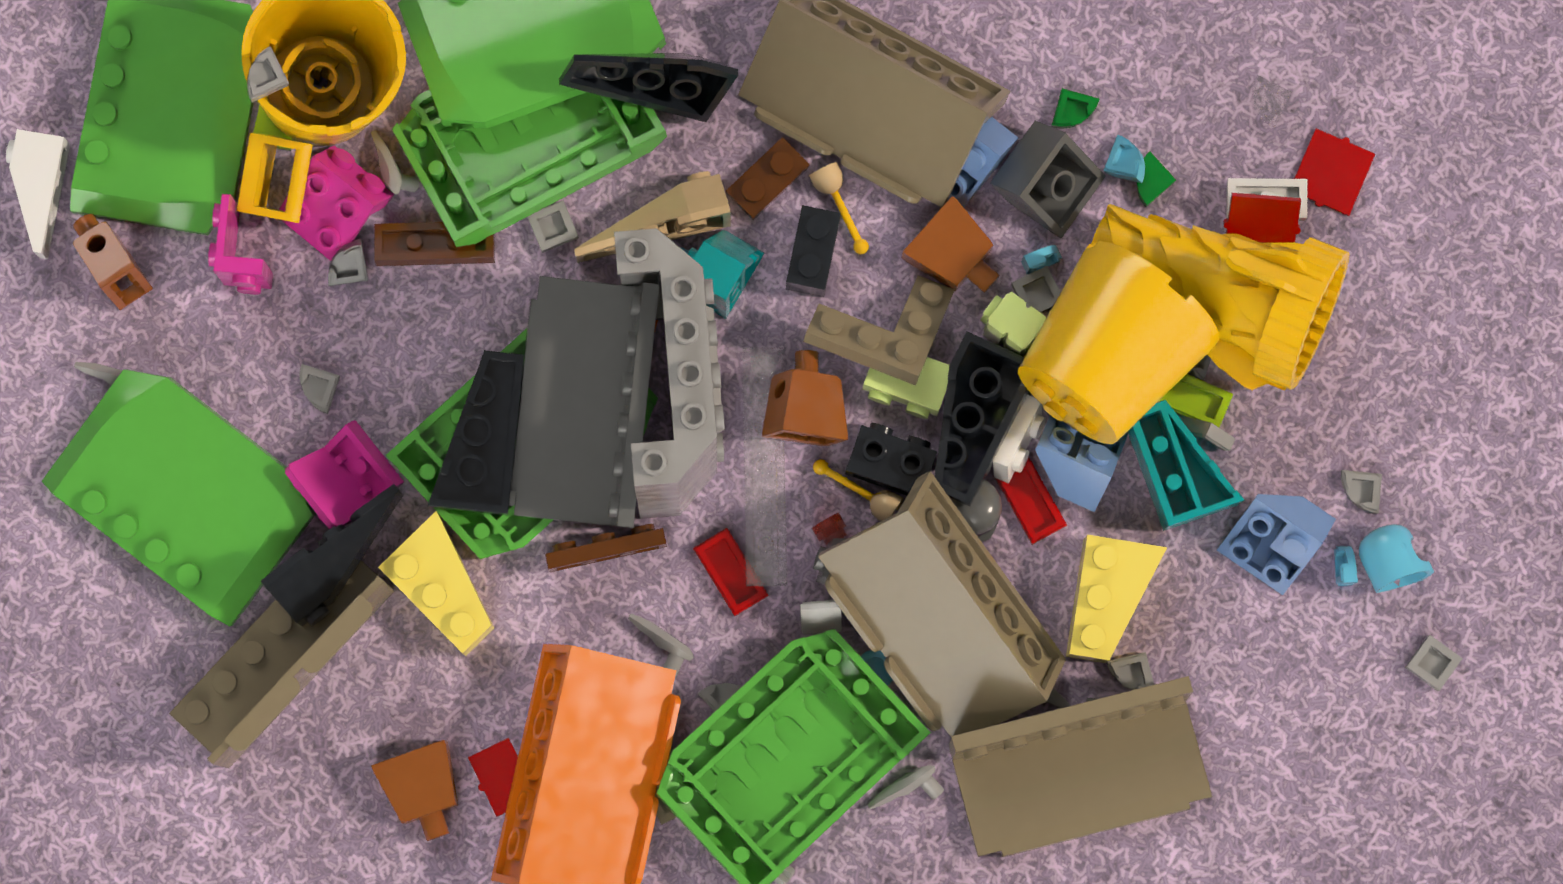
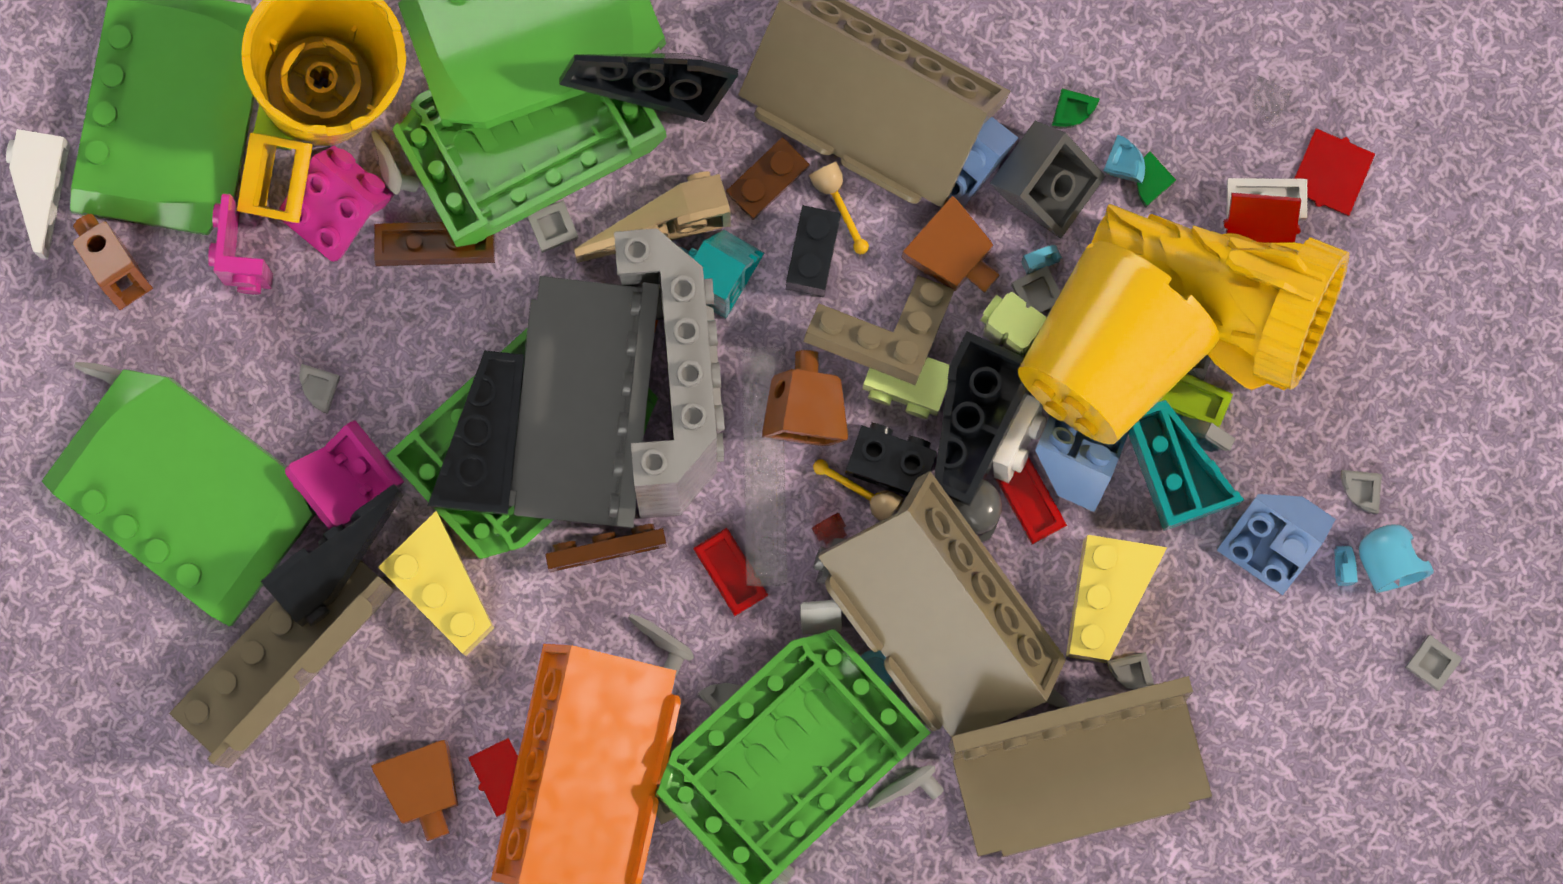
light grey tile [247,46,289,103] -> none
tile [328,239,368,286] -> none

